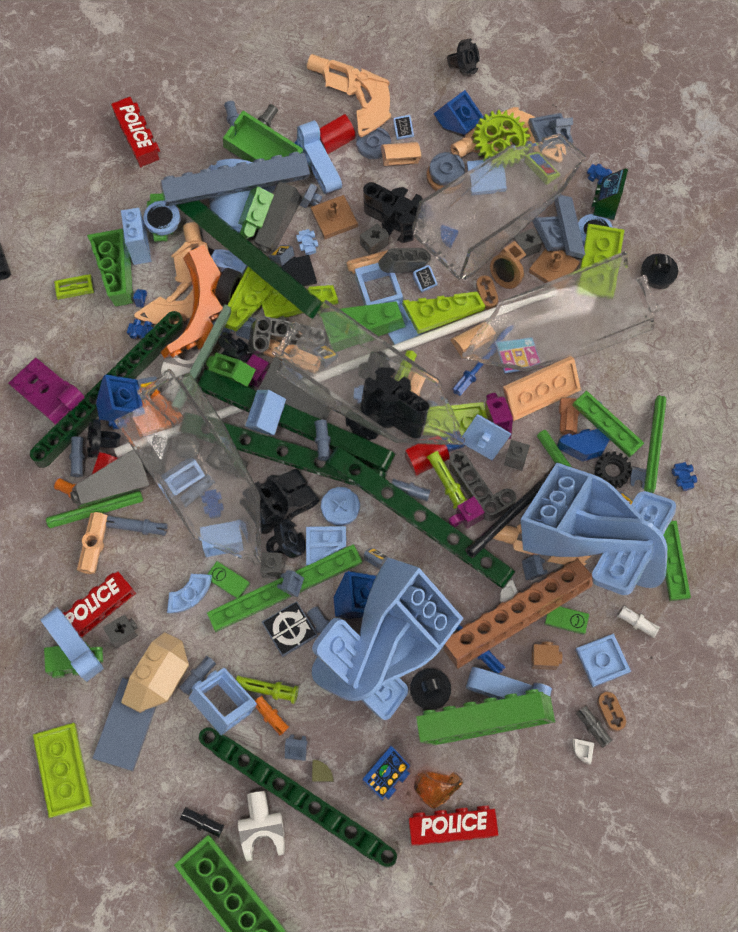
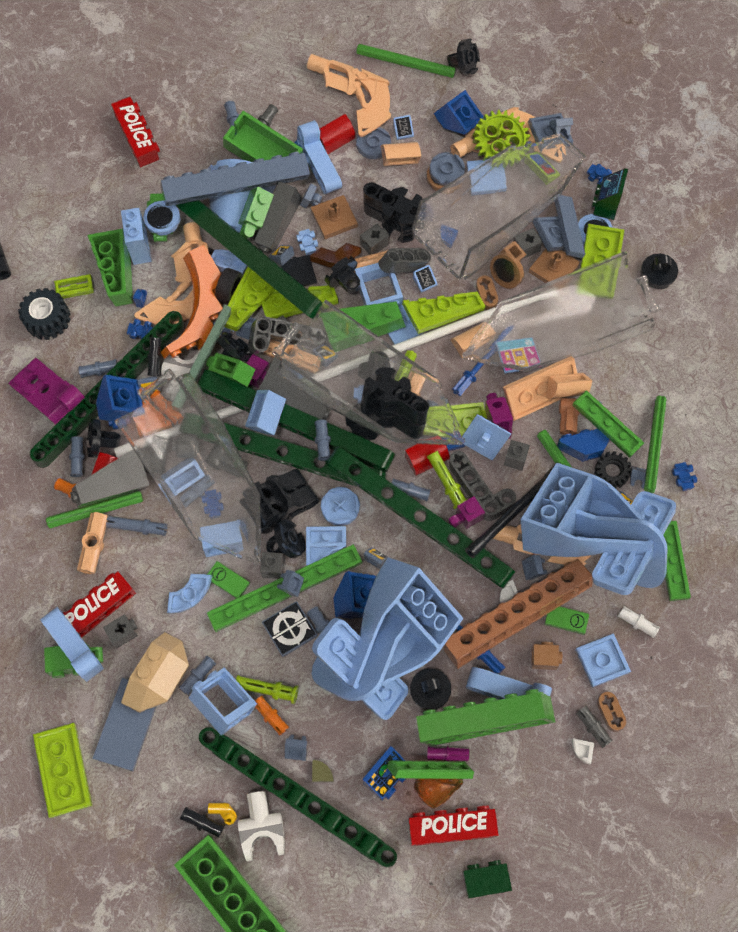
none -> black wheel [18,288,71,340]
none -> sand blue pin [78,359,118,378]
none -> black pin [147,337,162,376]
none -> yellow arm [208,803,237,825]
none -> reddish brown tile [310,243,361,268]
none -> black tile [324,256,360,293]
none -> bright green axle [357,44,456,78]
none -> bright green tile [387,761,474,779]
none -> magenta axle [427,746,469,762]
none -> dark green brick [462,860,512,899]
none -> light nougat brick [546,373,592,399]

